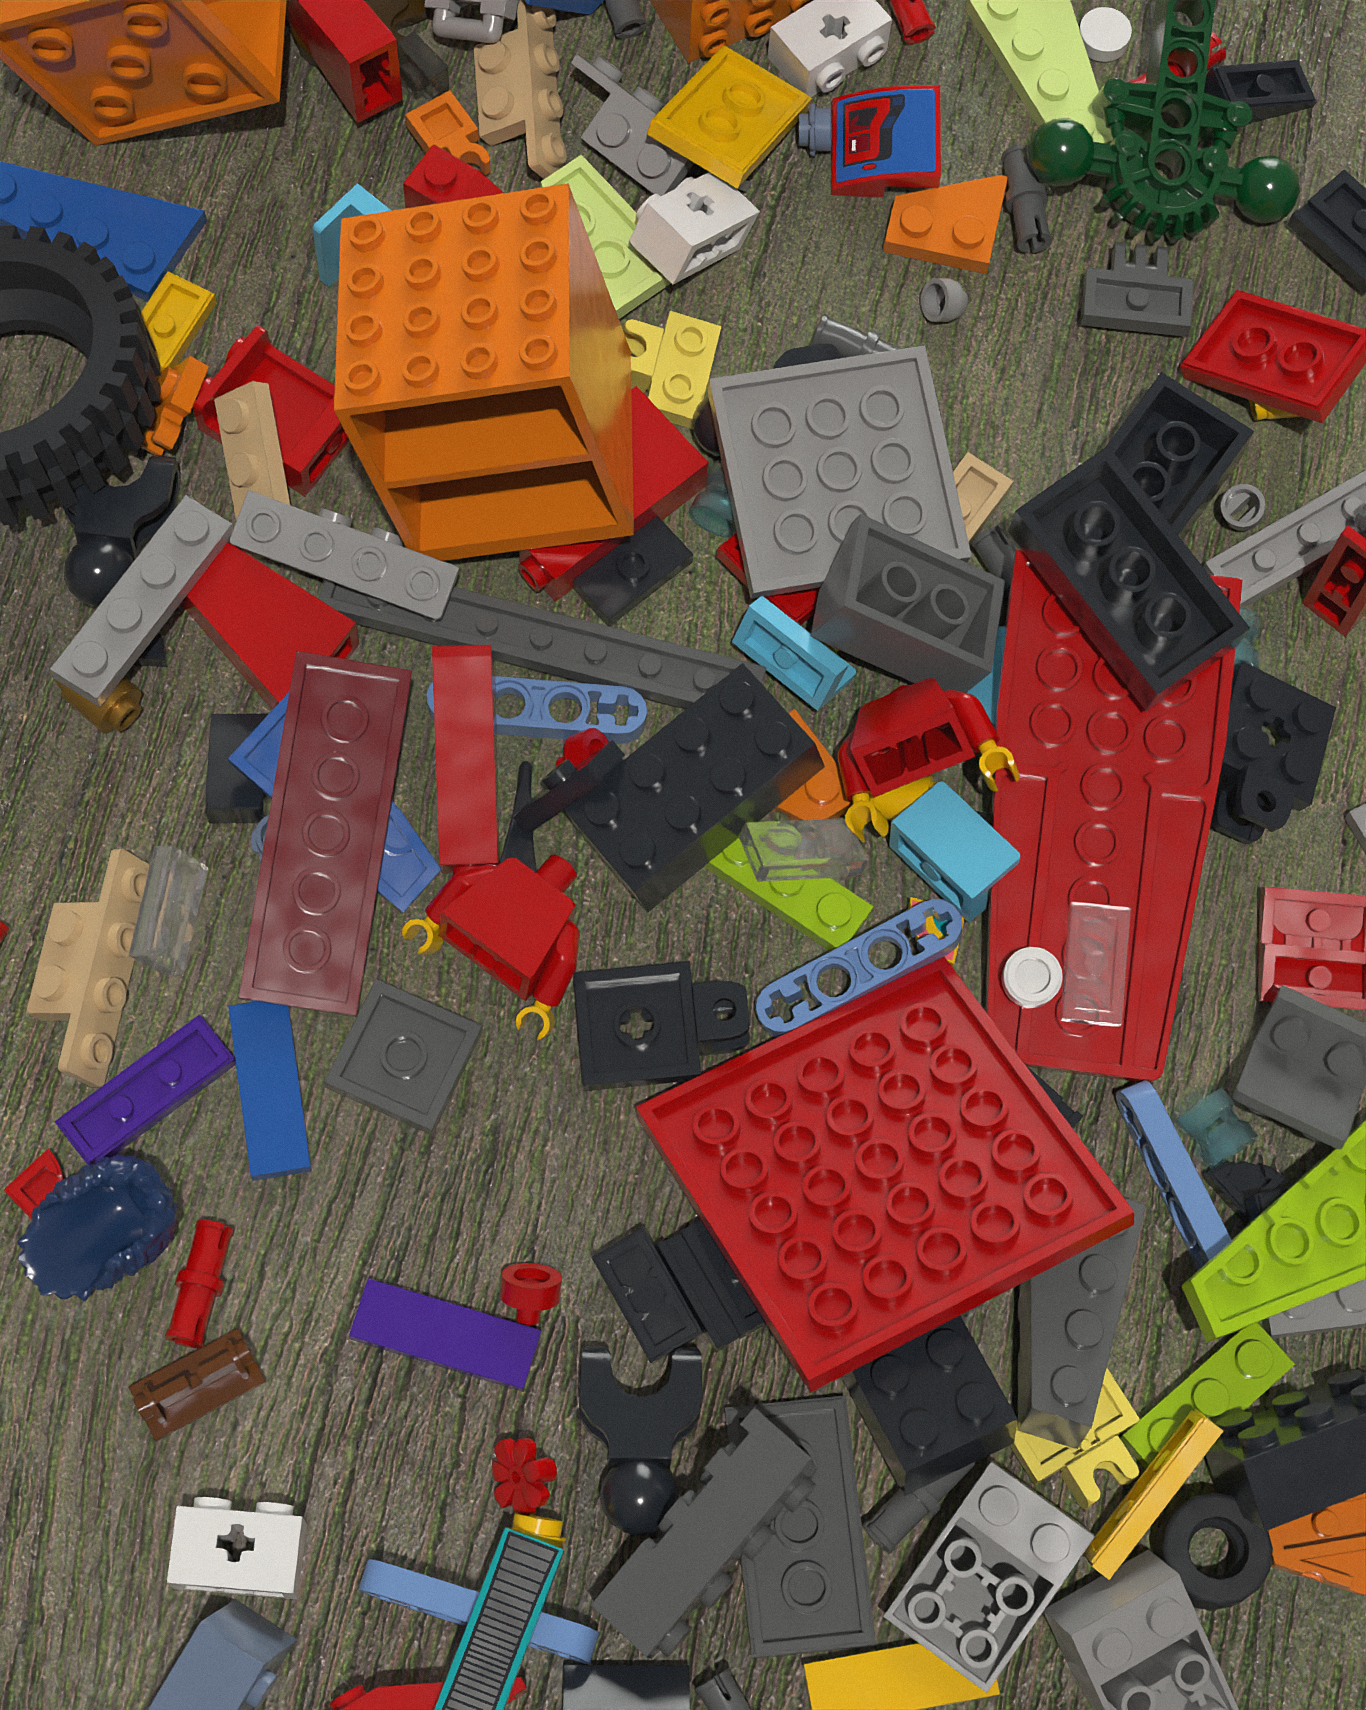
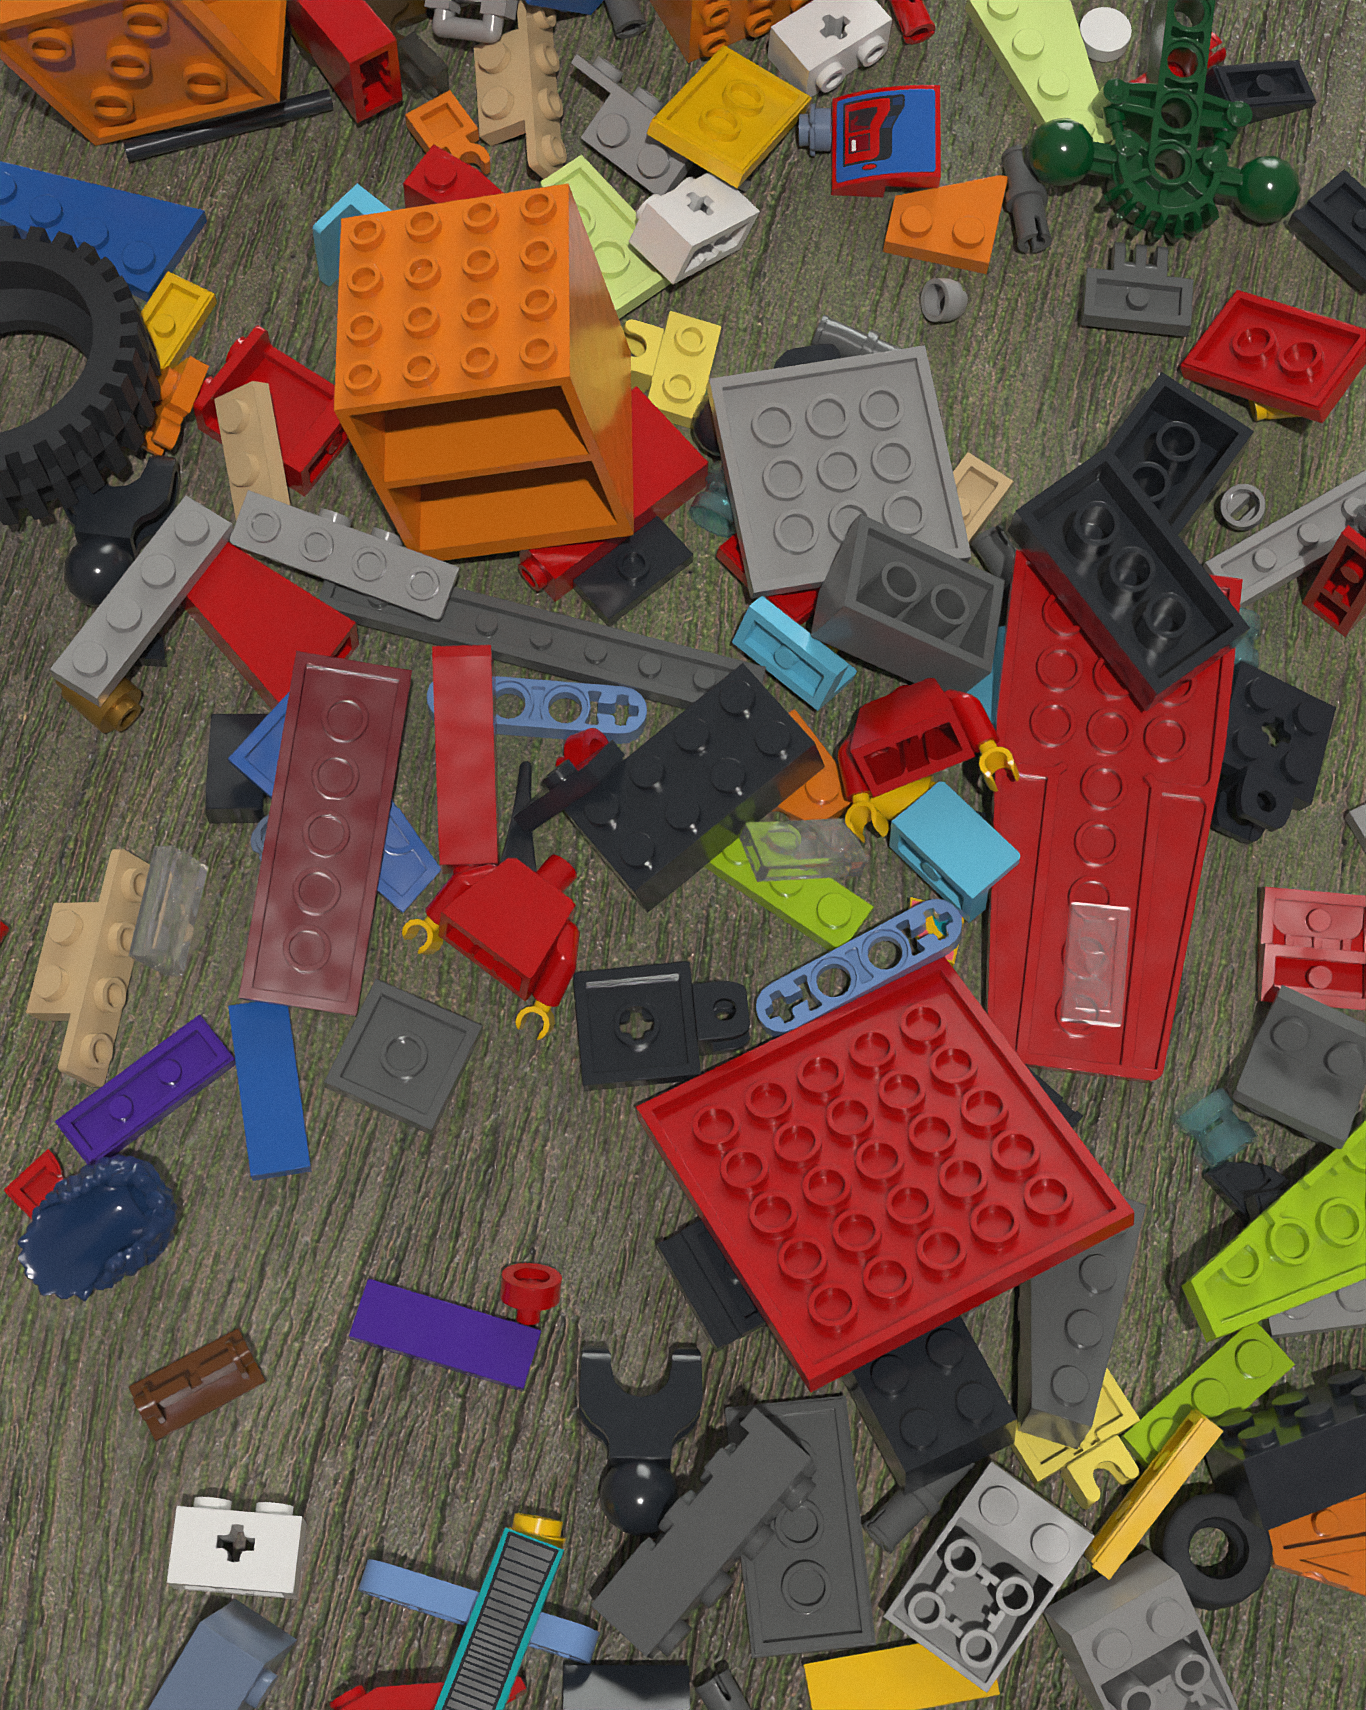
red pin [164,1220,234,1348] -> none
red plant [492,1438,557,1516] -> none
black plate [591,1227,705,1363] -> none
white tile [1001,947,1062,1008] -> none
medium blue beam [1116,1080,1231,1270] -> none
none -> black bar [122,89,334,163]

